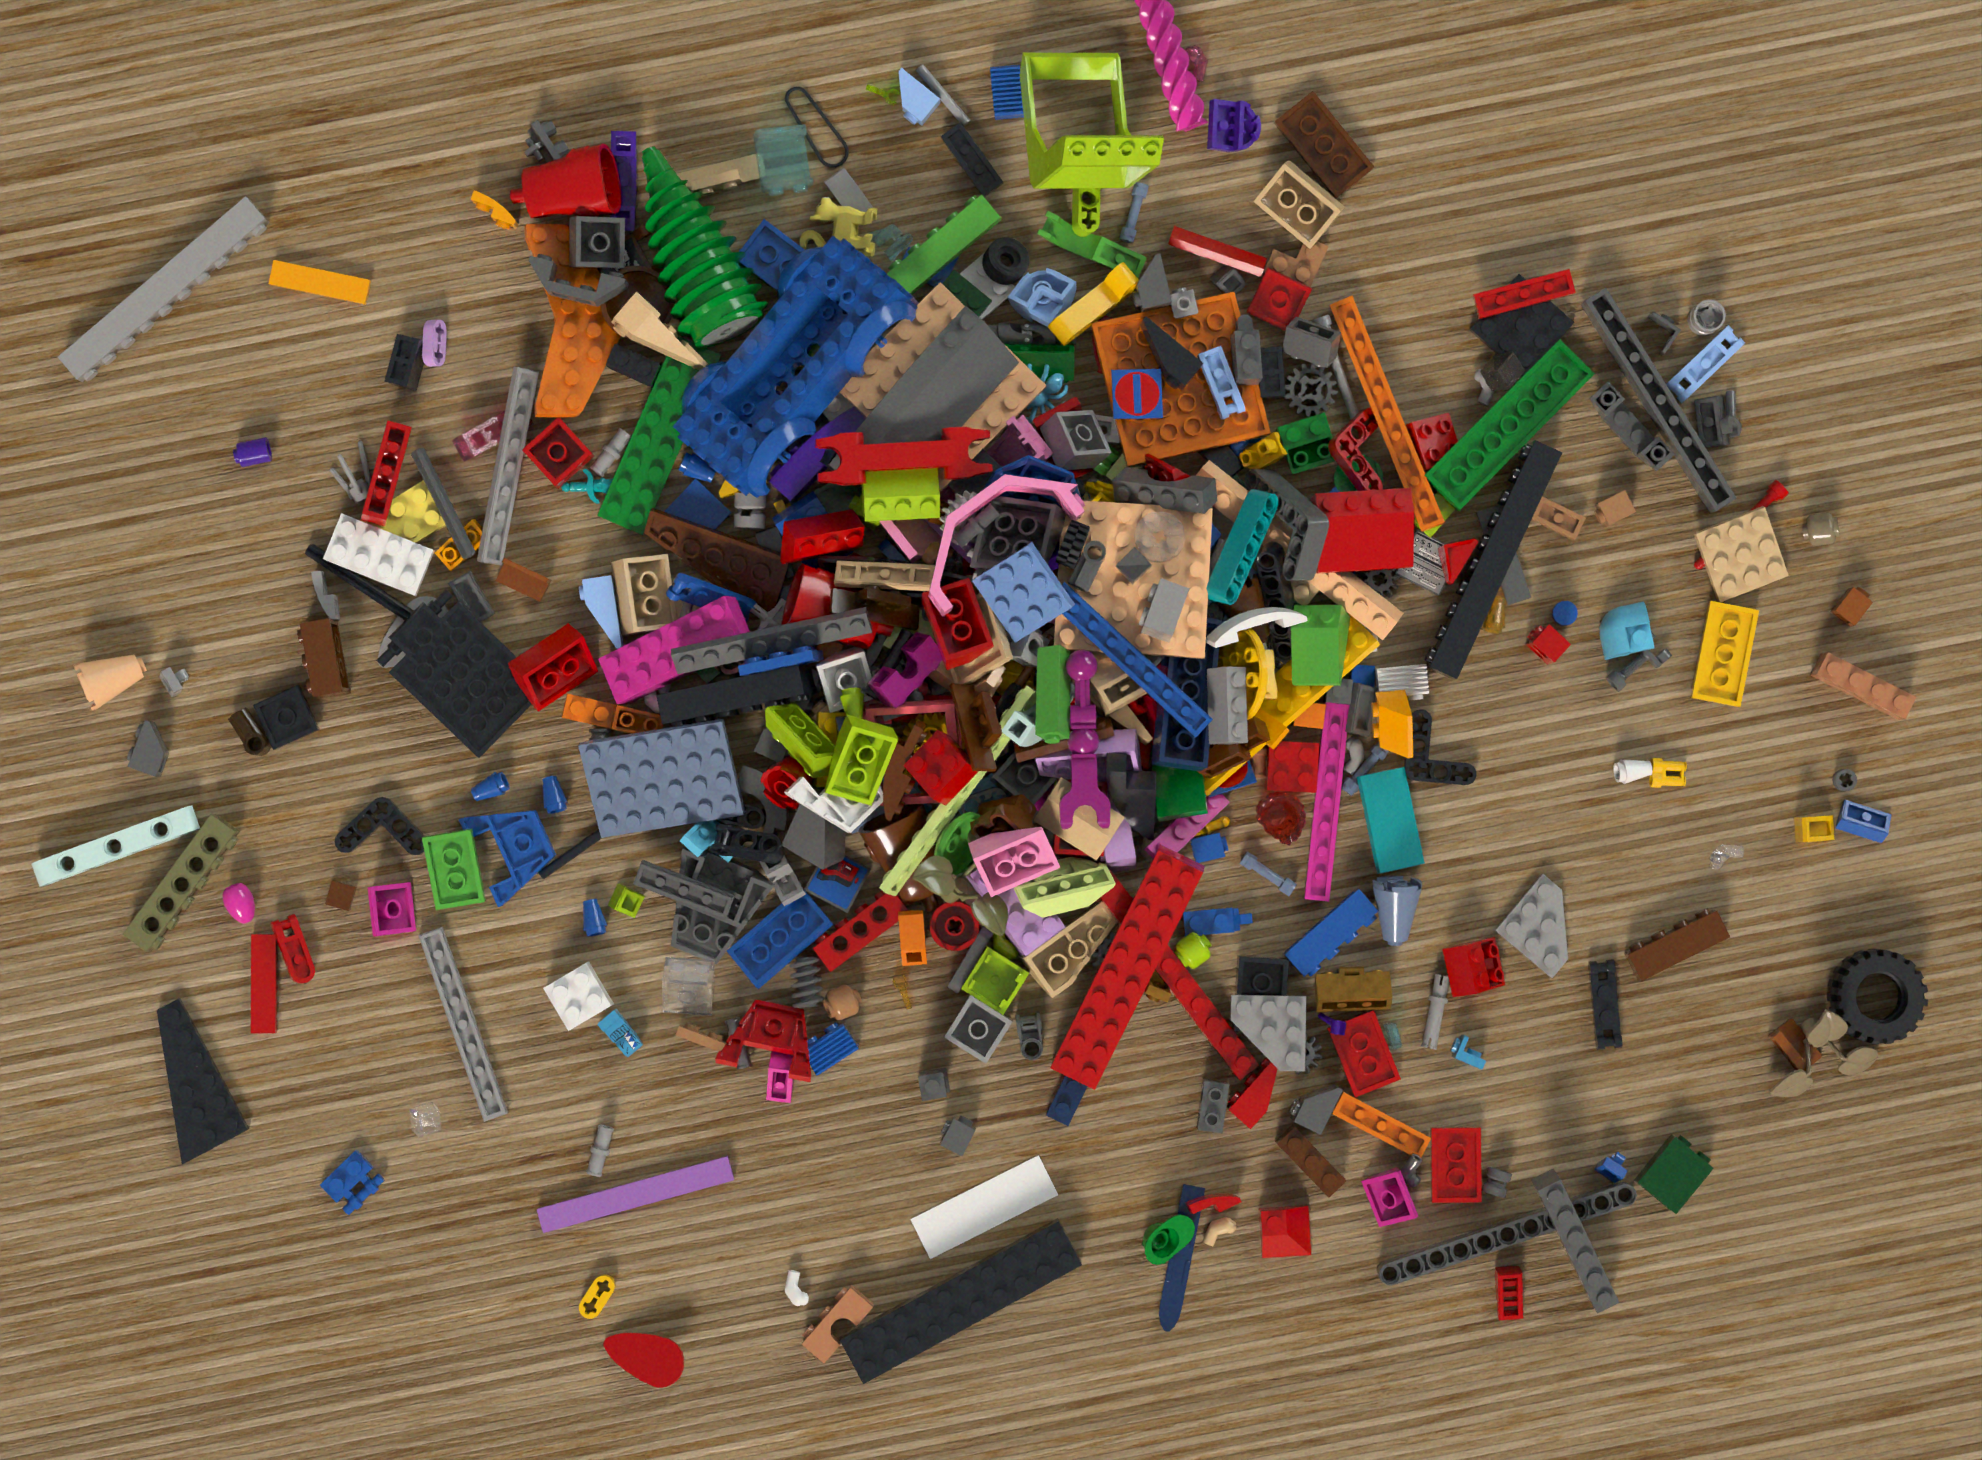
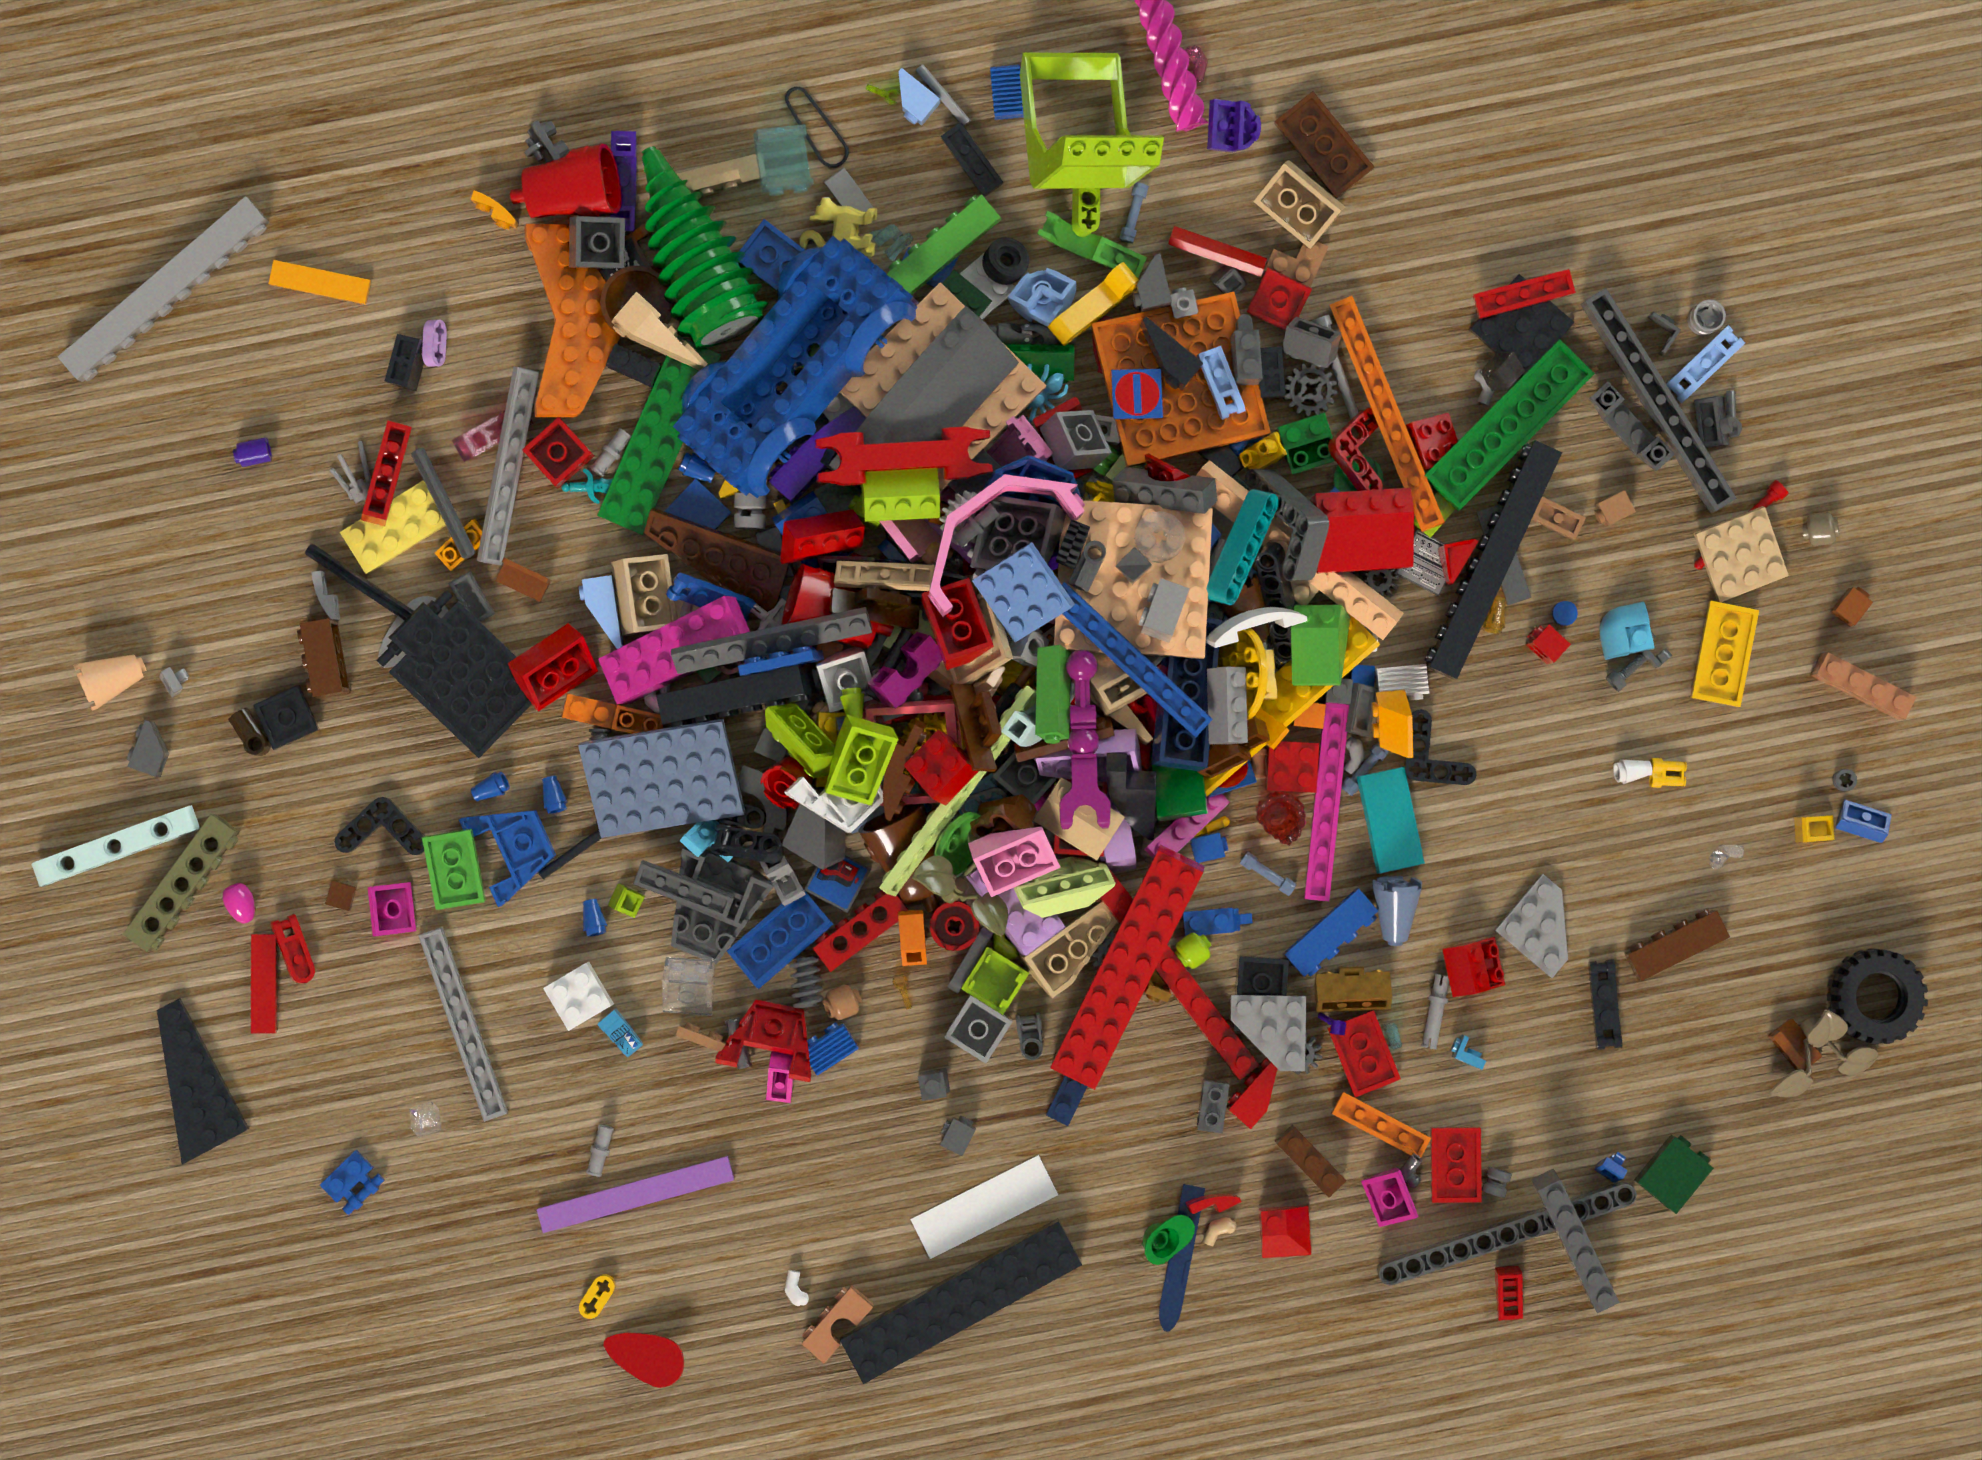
white plate [323,513,435,596] -> none
dark grey slope [528,254,629,307] -> none
dark grey slope [1289,1084,1343,1135] -> none

